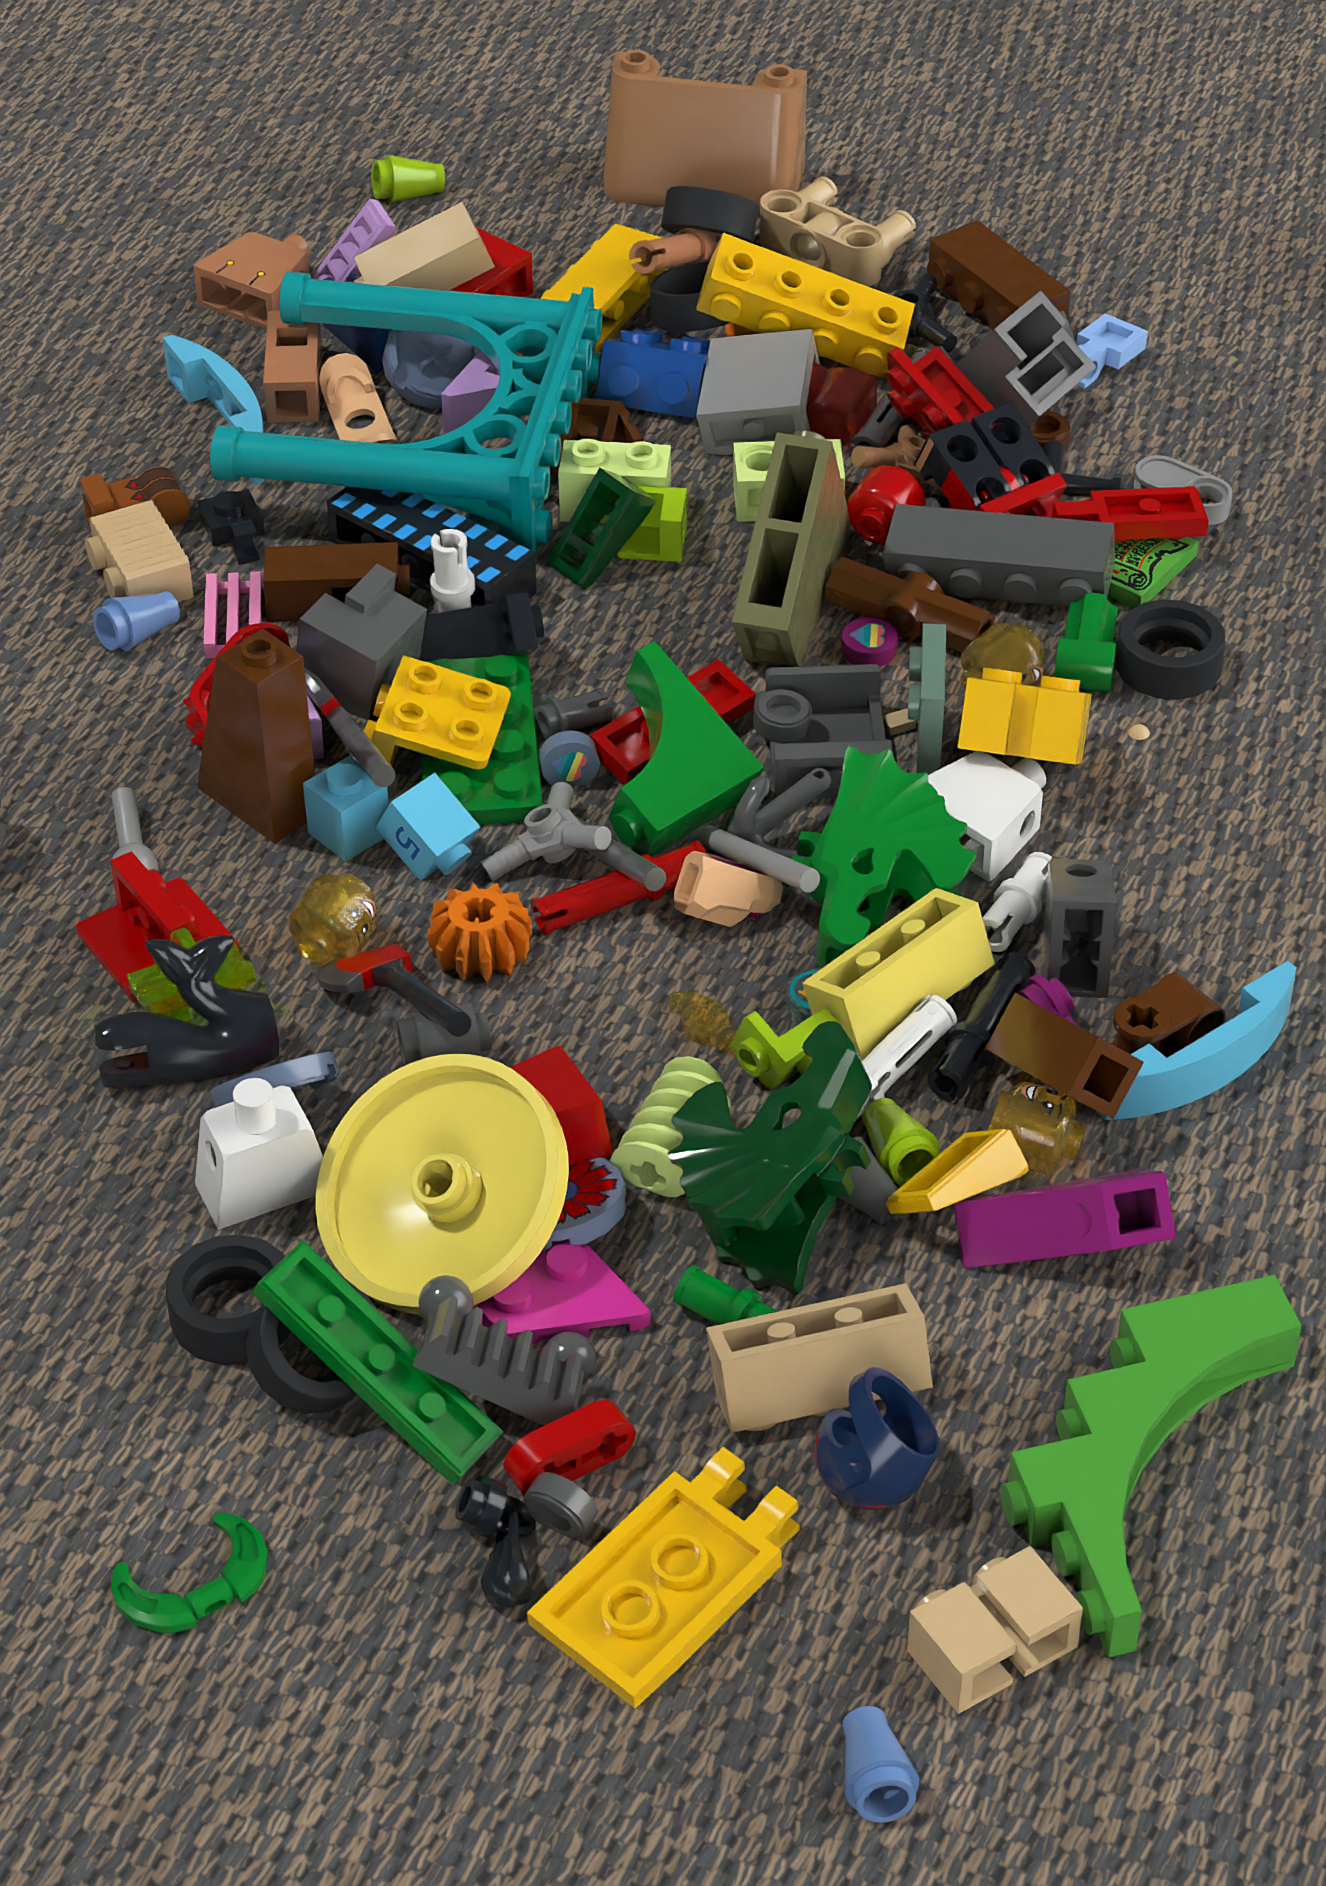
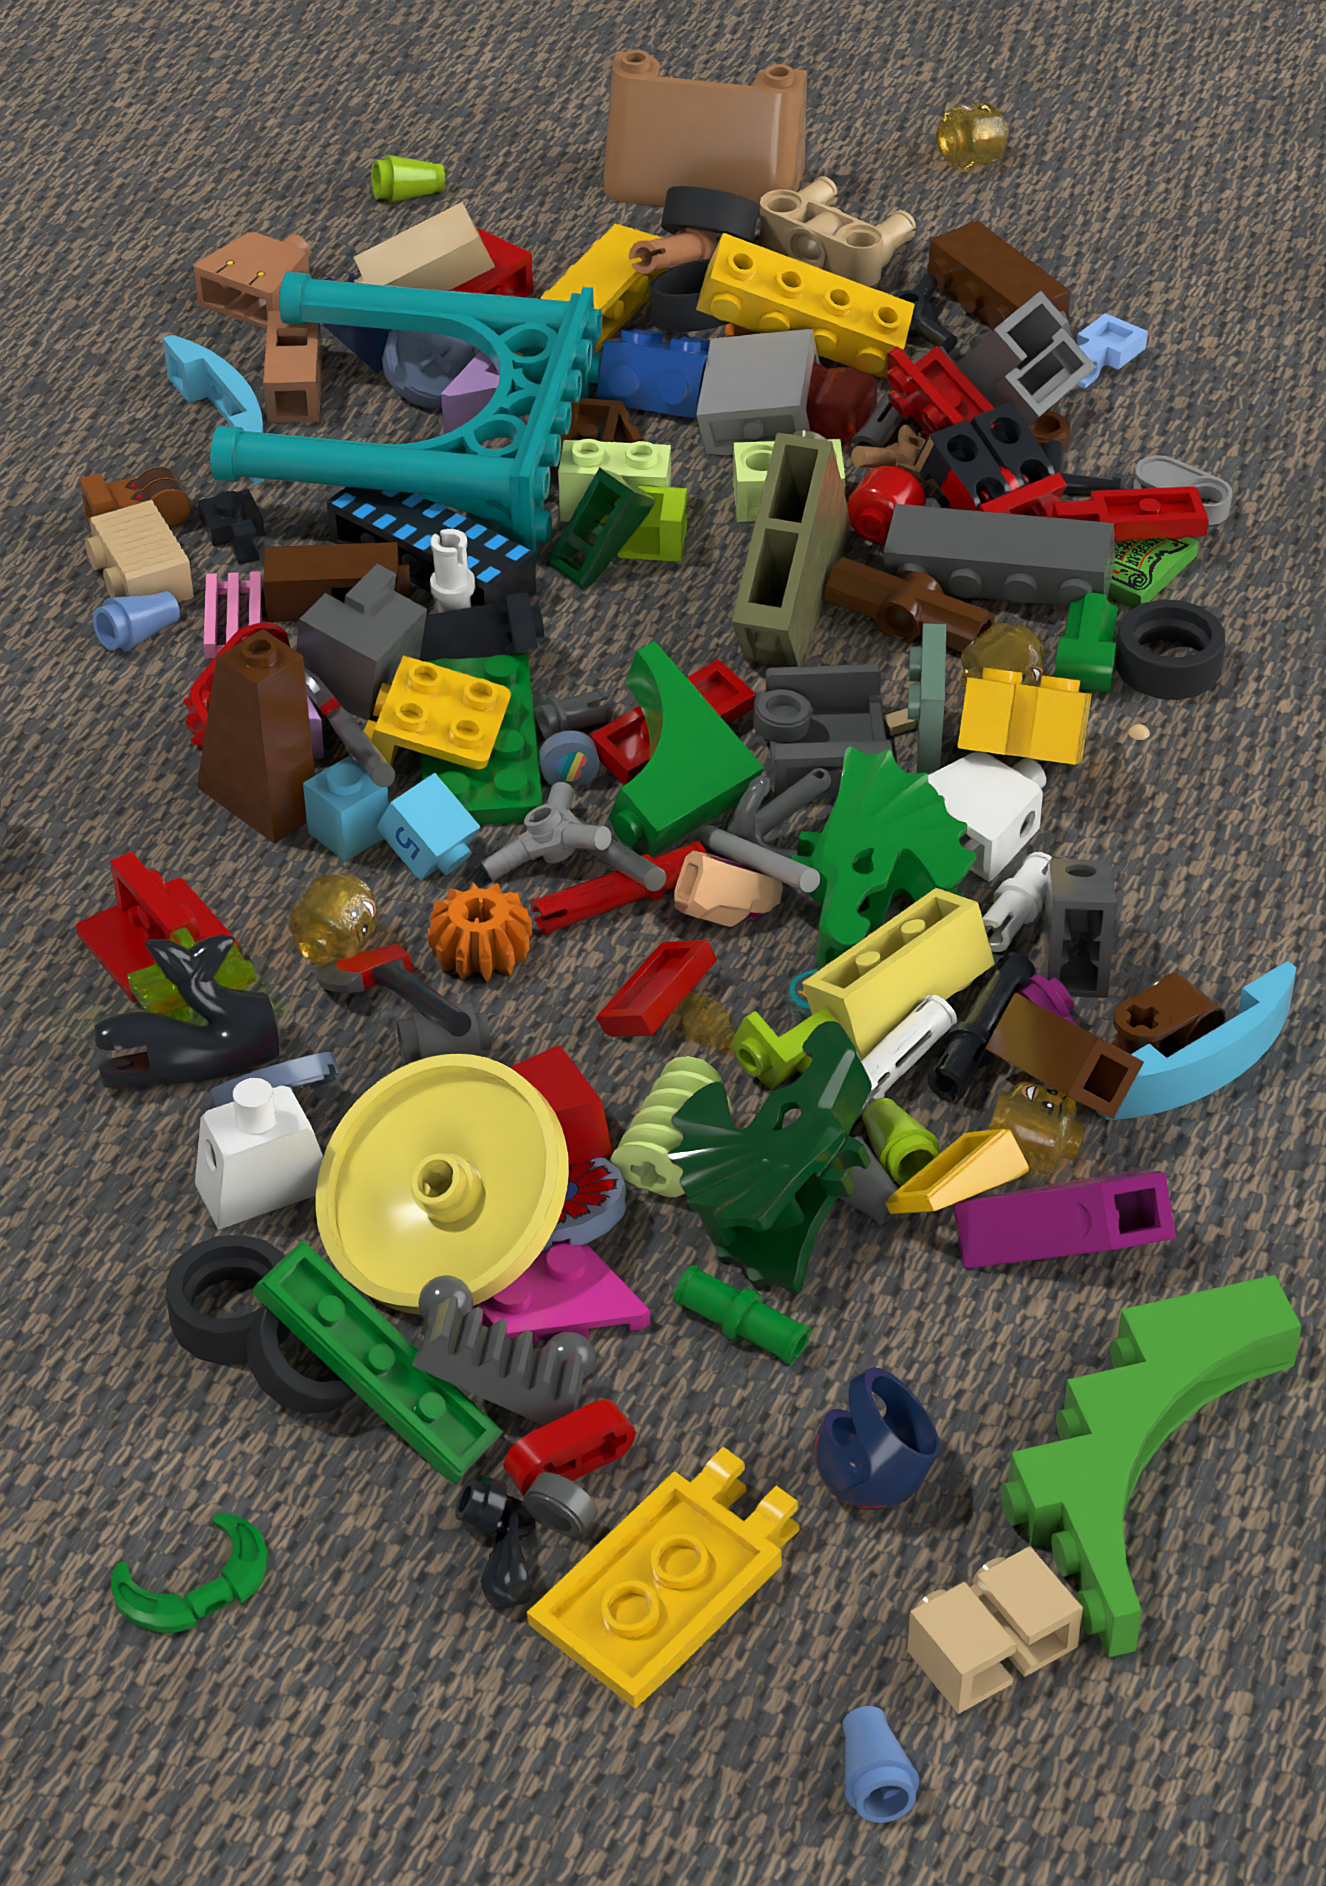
light grey bar [110,787,158,874] -> none
lavender slope [313,199,396,282] -> none
light nougat piece [319,353,398,444] -> none
tan brick [706,1283,933,1433] -> none
magenta tile [841,618,898,666] -> none
none -> red tile [596,940,718,1037]
none -> clear yellow head [936,102,1009,169]

